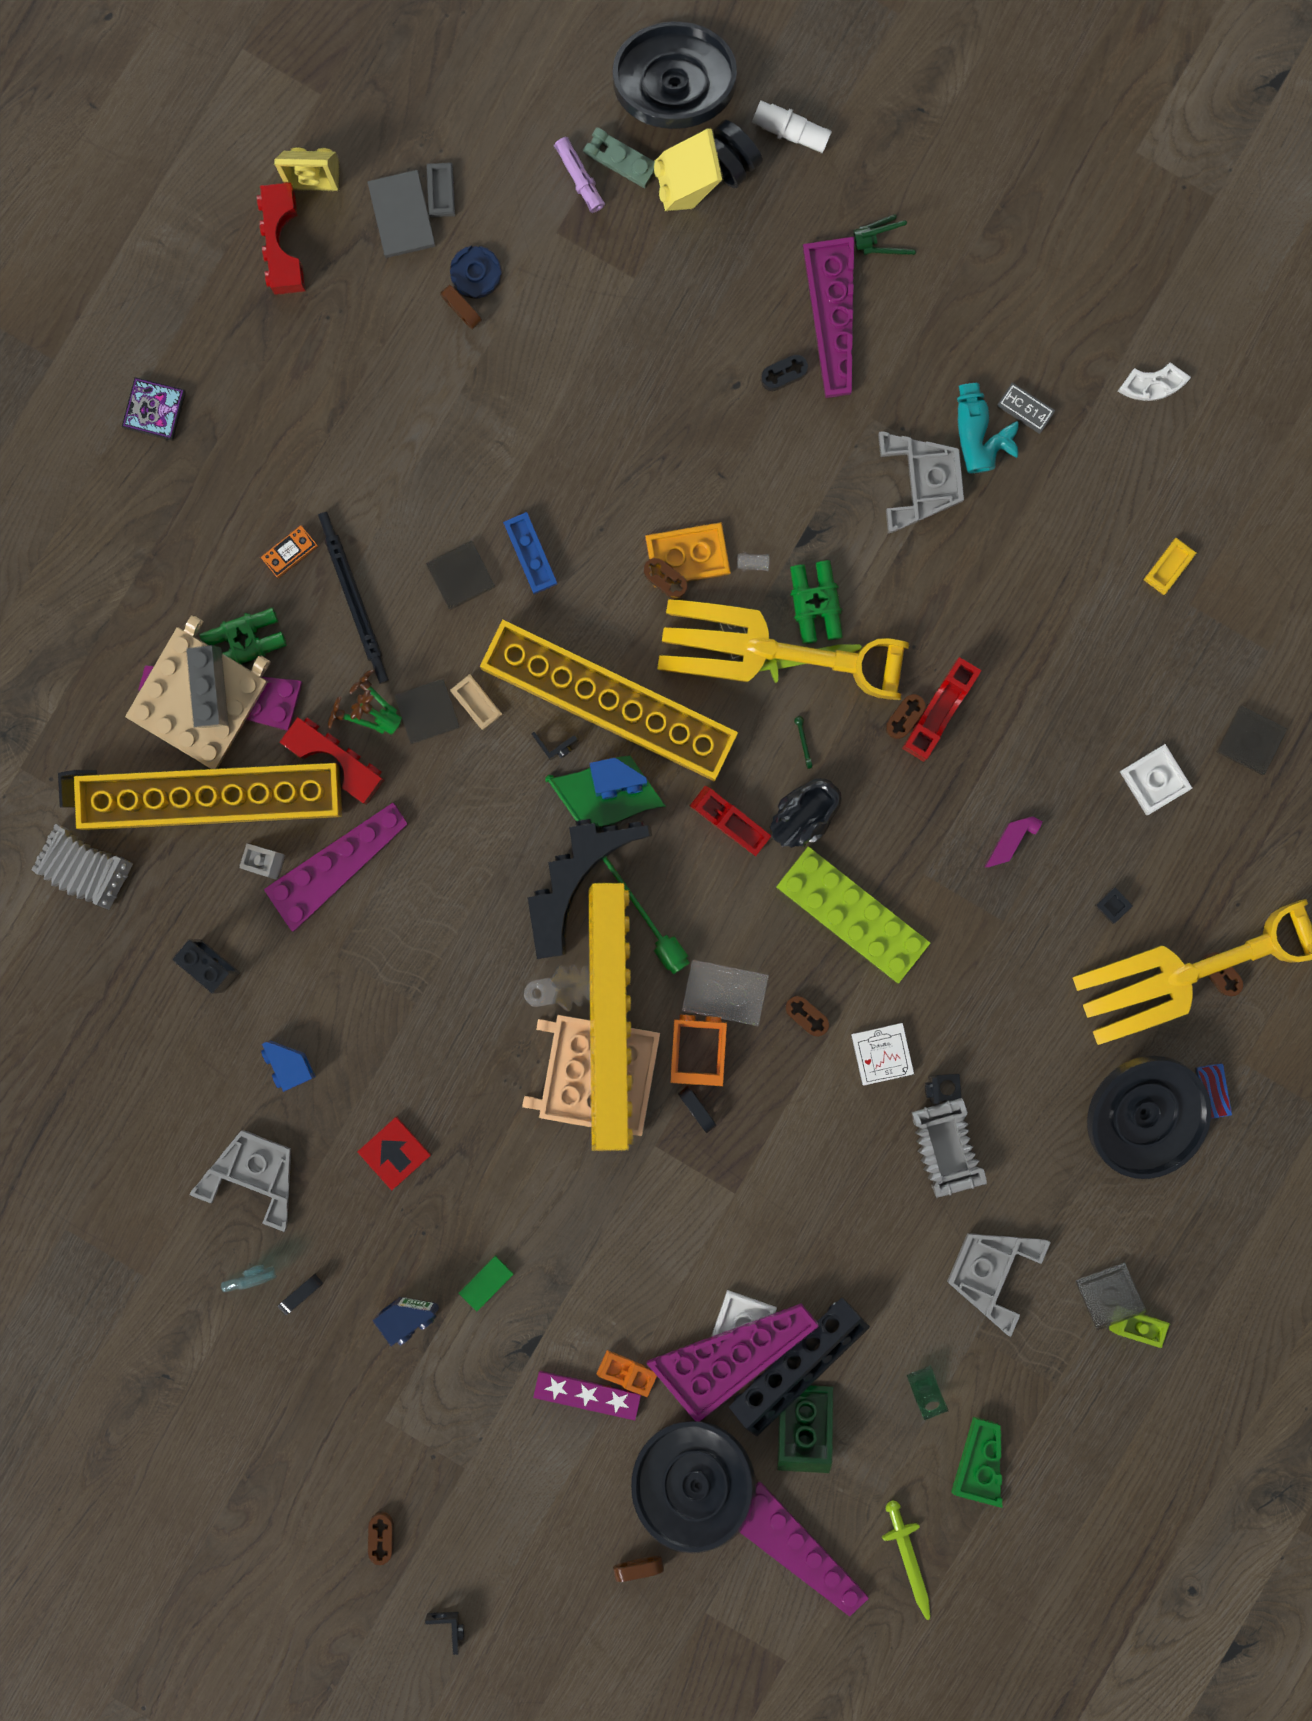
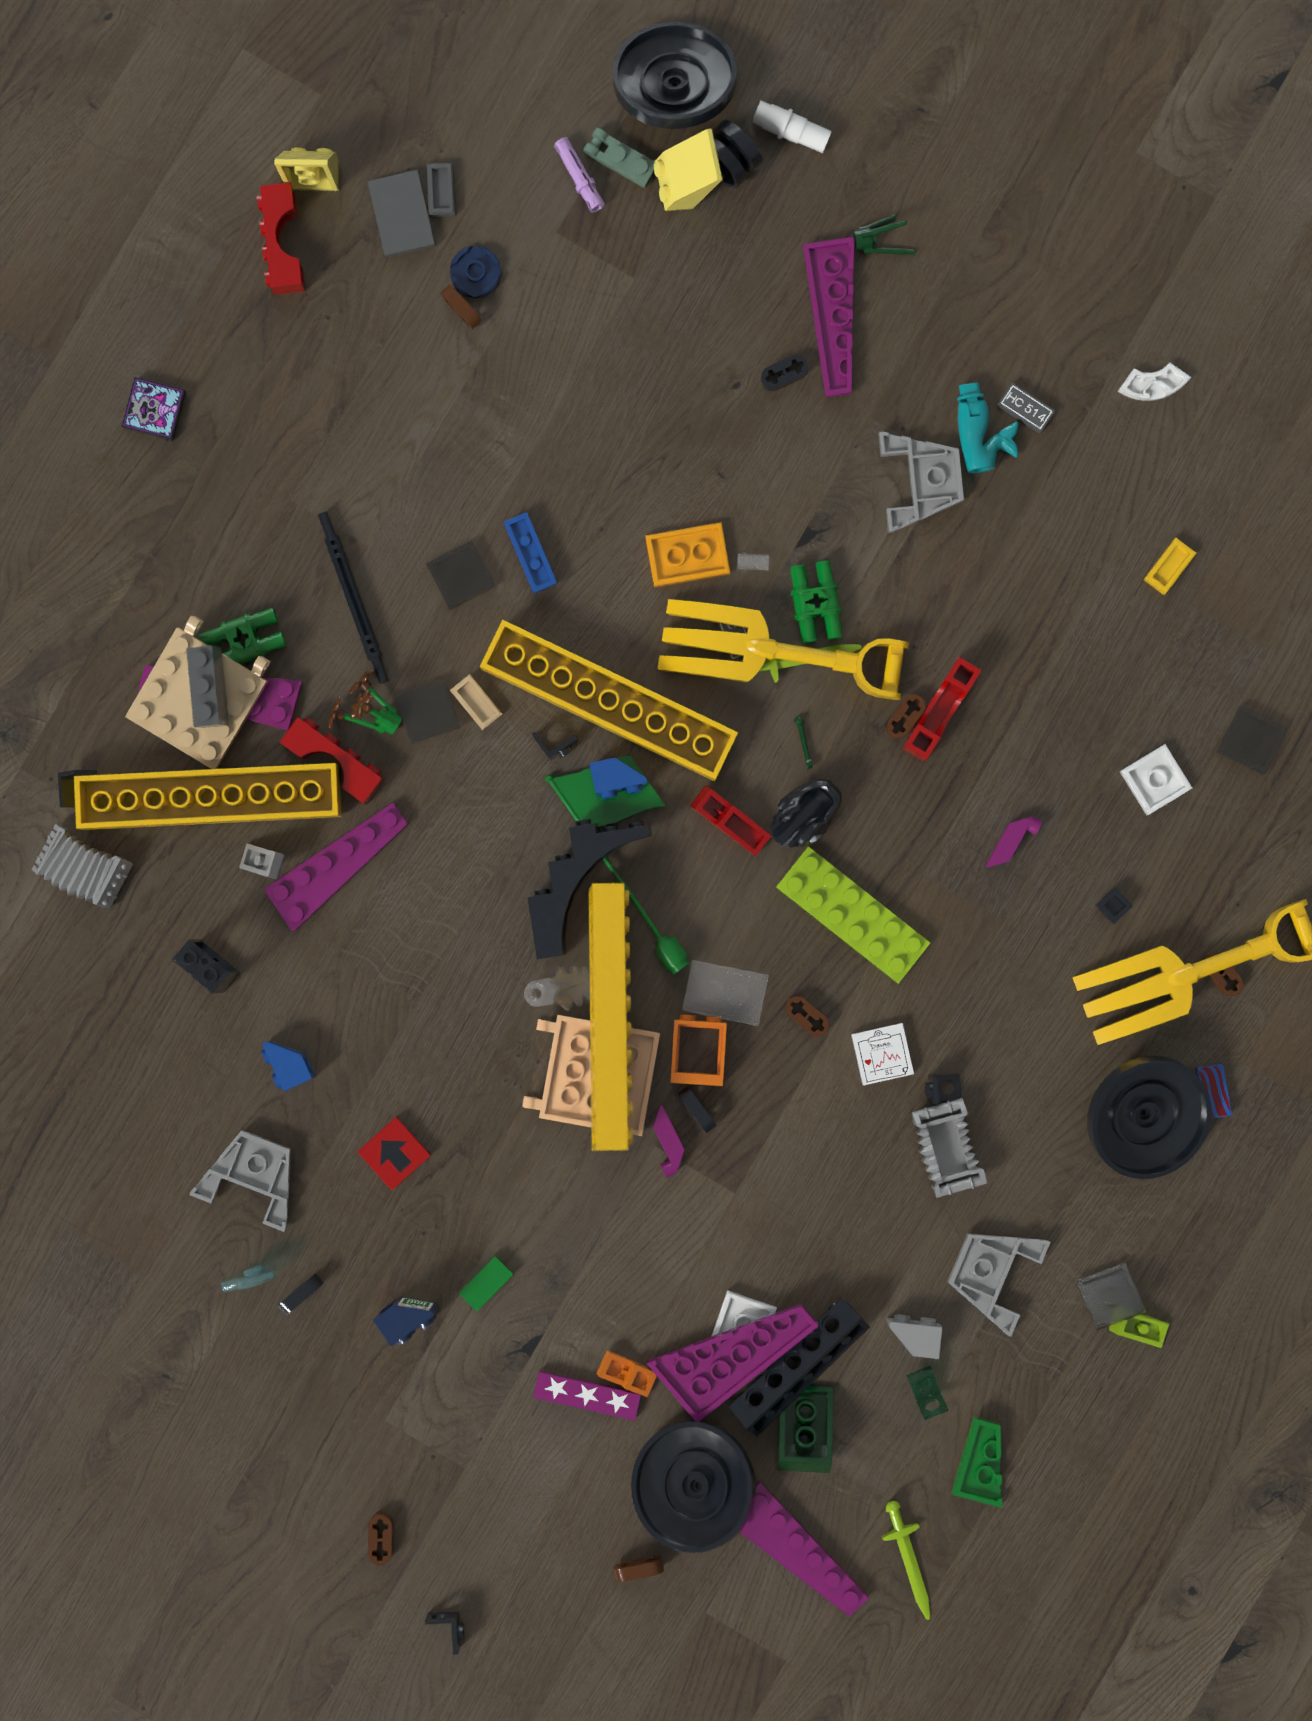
tile [261,525,318,578] -> none
reddish brown beam [644,558,687,599] -> none
none -> magenta piece [653,1104,685,1178]
none -> light grey slope [887,1314,942,1359]

